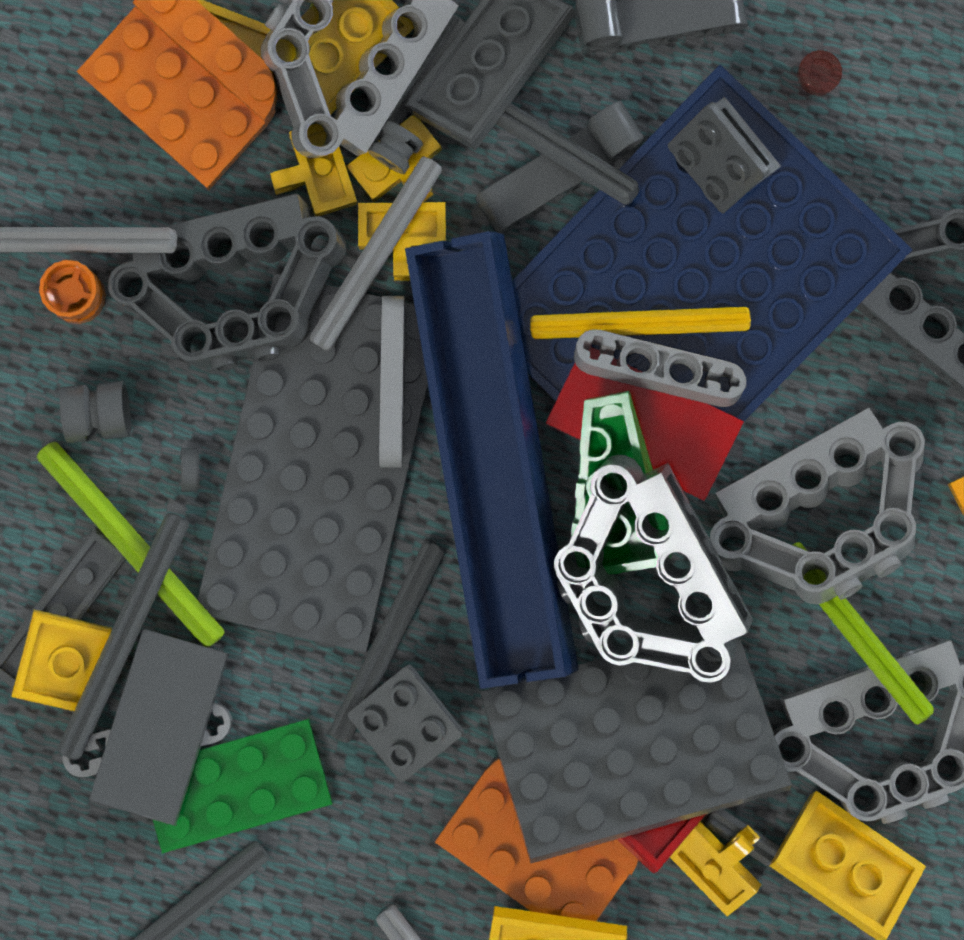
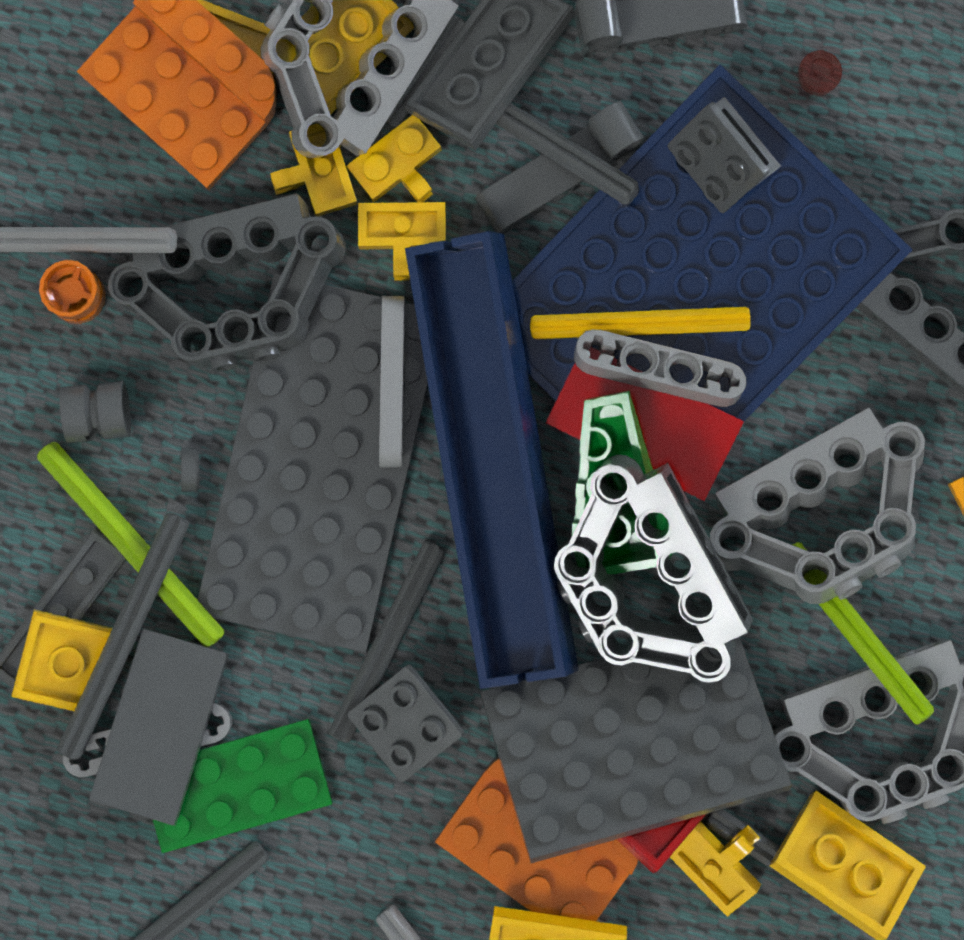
light grey axle [310,156,442,351] -> none
dark grey wheel [368,120,423,175] -> none

